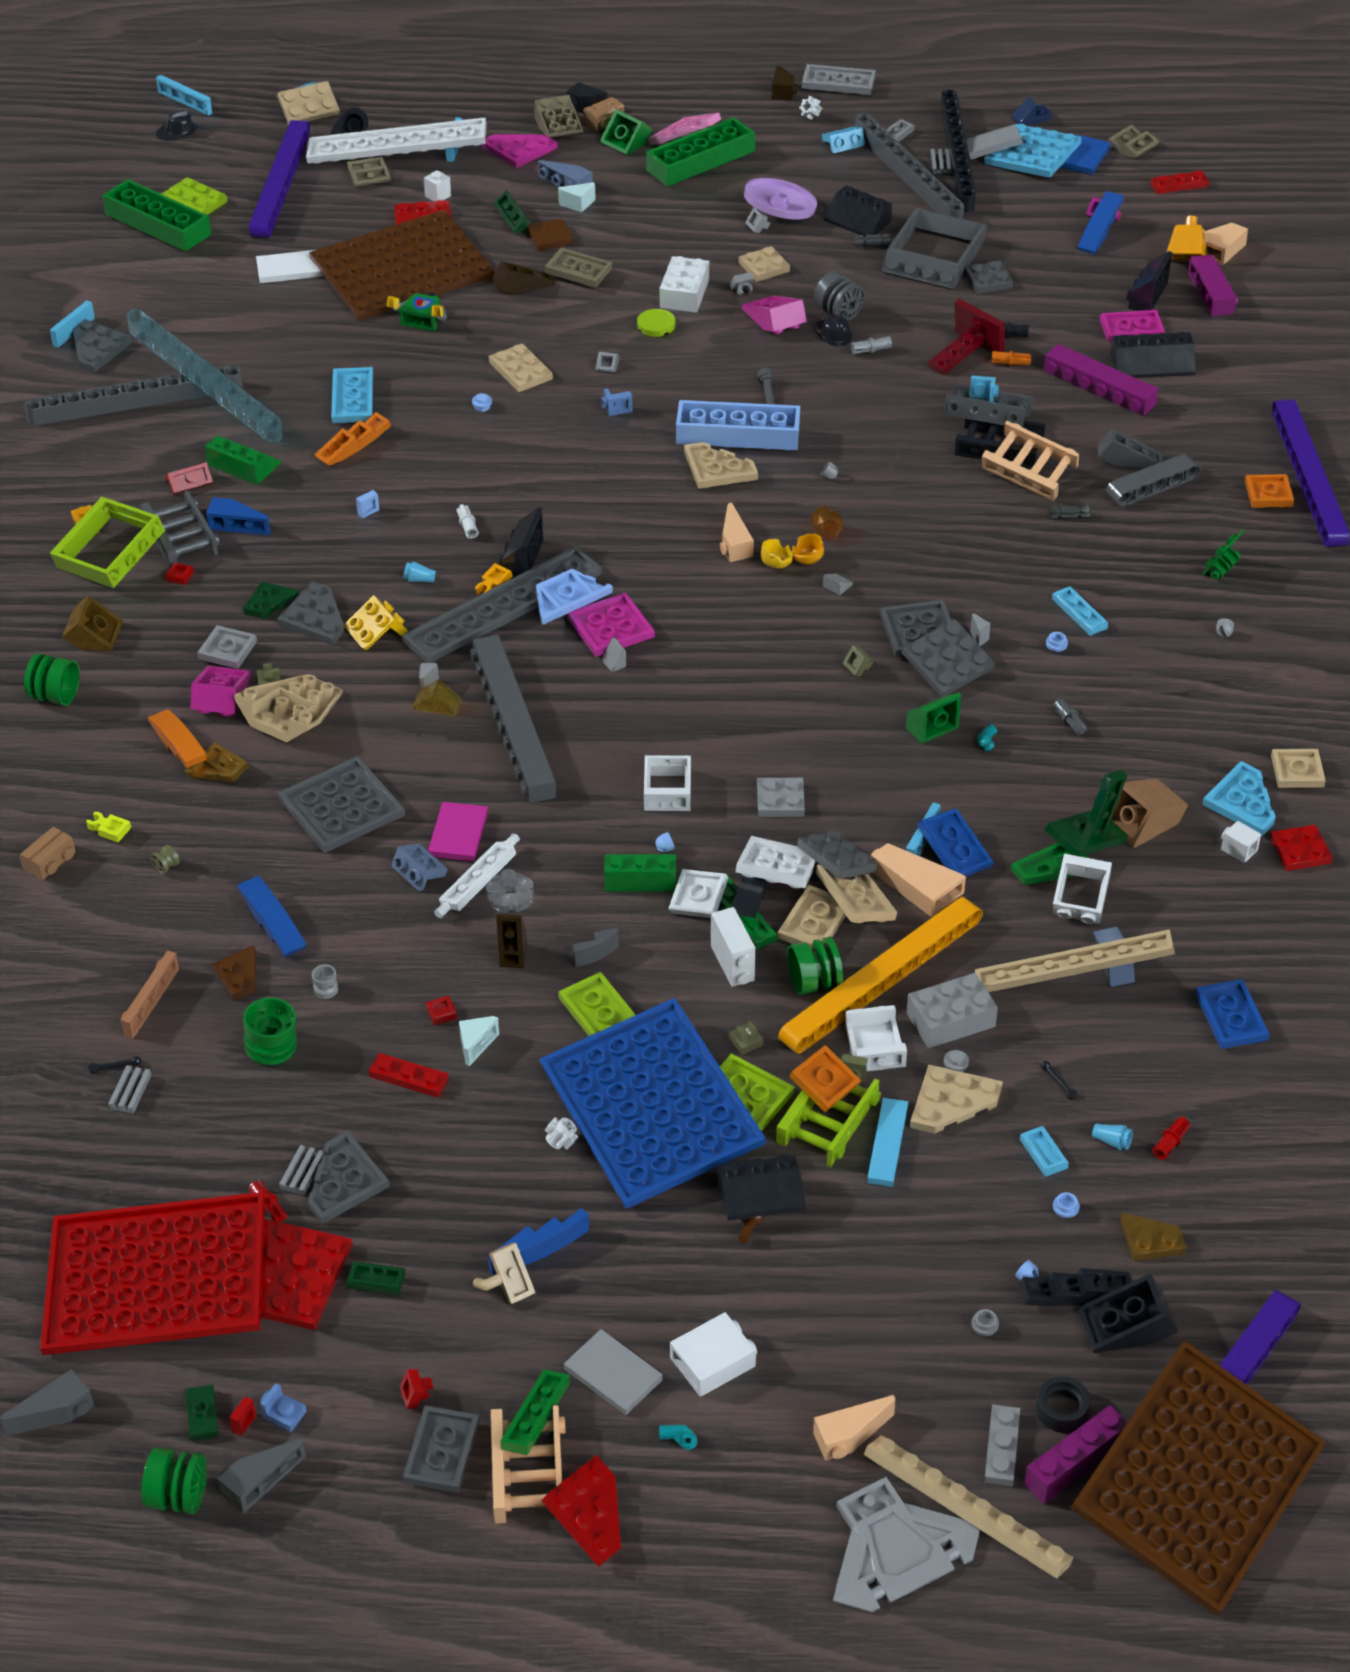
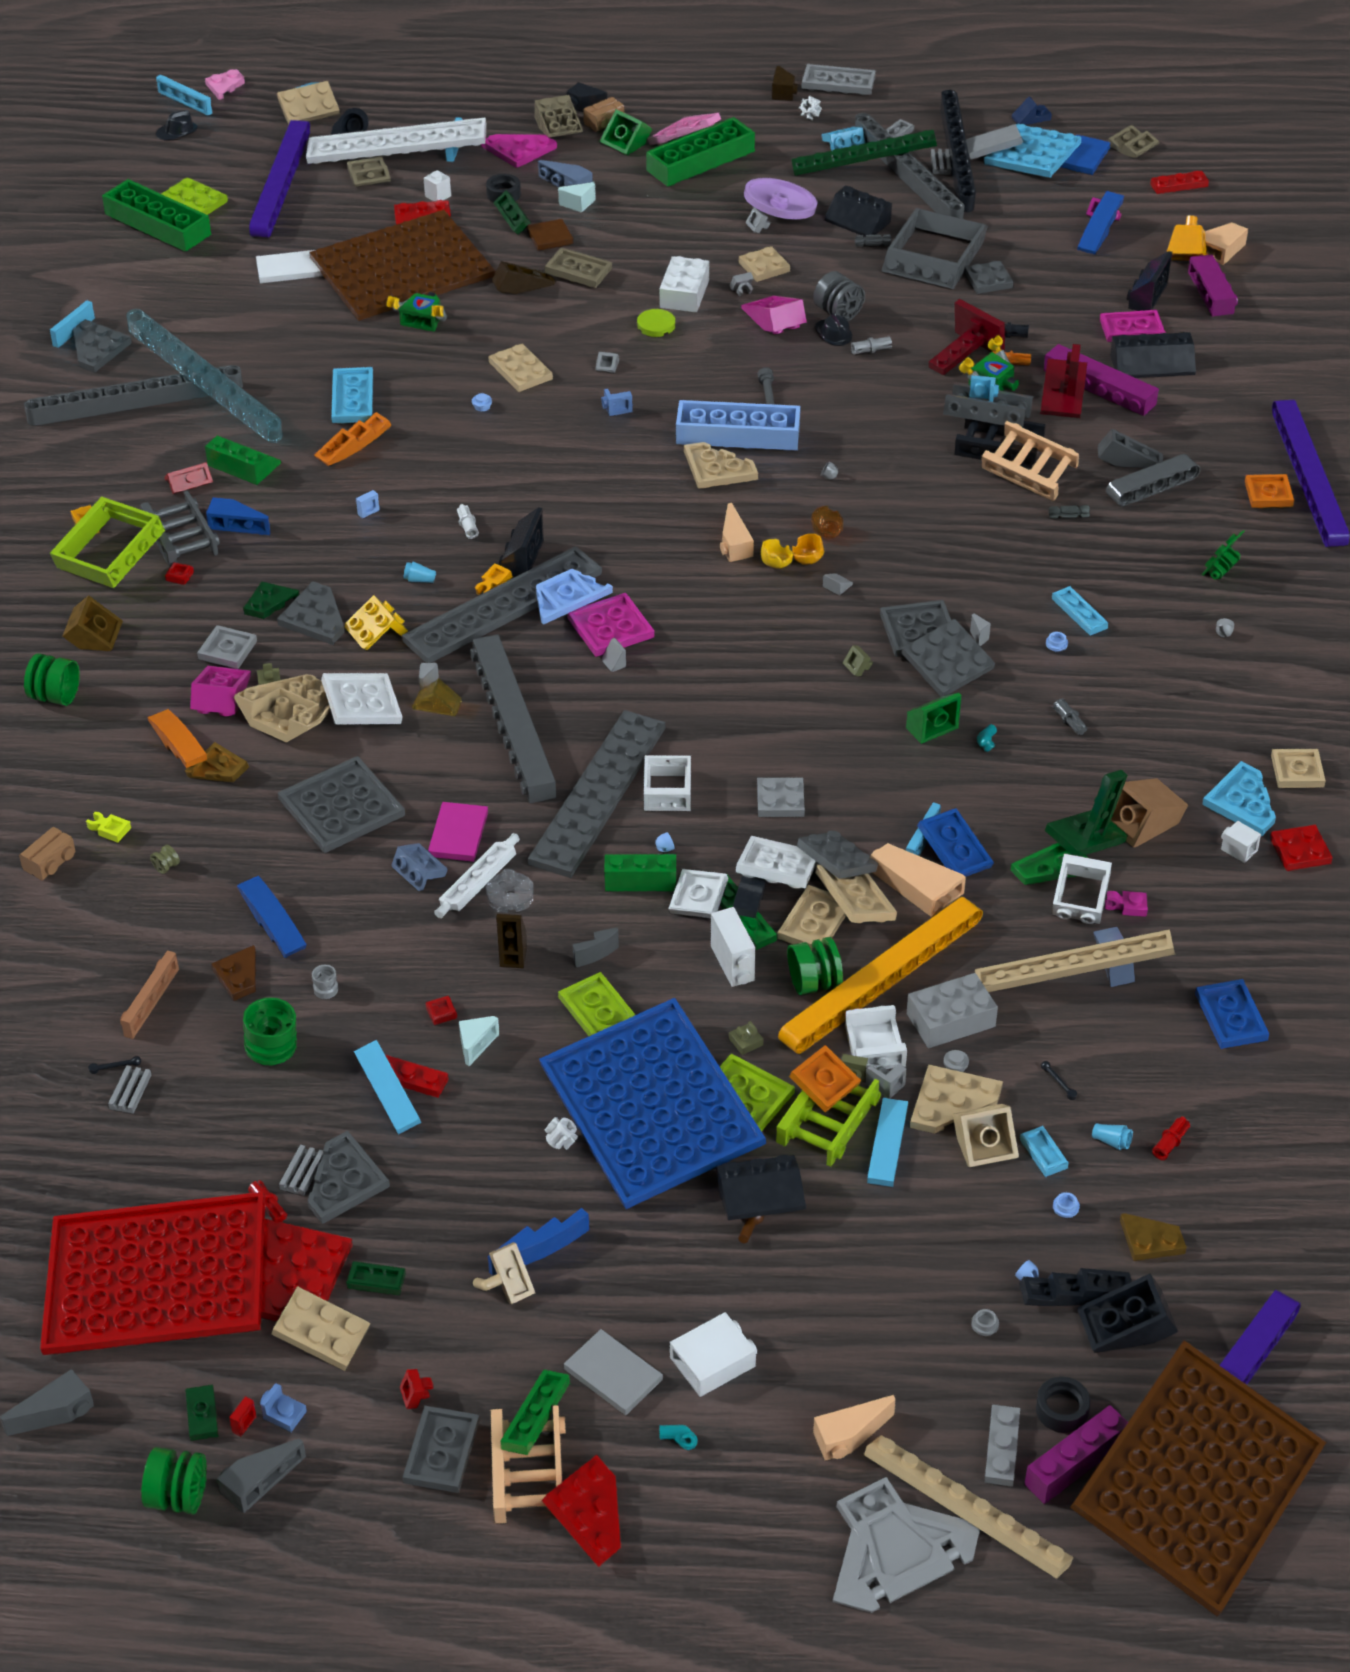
none -> bright pink wing [205,69,245,100]
none -> tan plate [272,1287,370,1371]
none -> white plate [322,673,402,725]
none -> medium azure tile [354,1040,421,1134]
none -> black tyre [486,173,521,203]
none -> dark grey plate [528,710,666,878]
none -> dark green plate [791,129,937,176]
none -> light grey panel [866,1064,907,1099]
none -> tan slope [953,1104,1019,1167]
none -> torso [959,336,1019,391]
none -> dark red piece [1040,344,1088,418]
none -> dark pink plate [1105,891,1148,917]

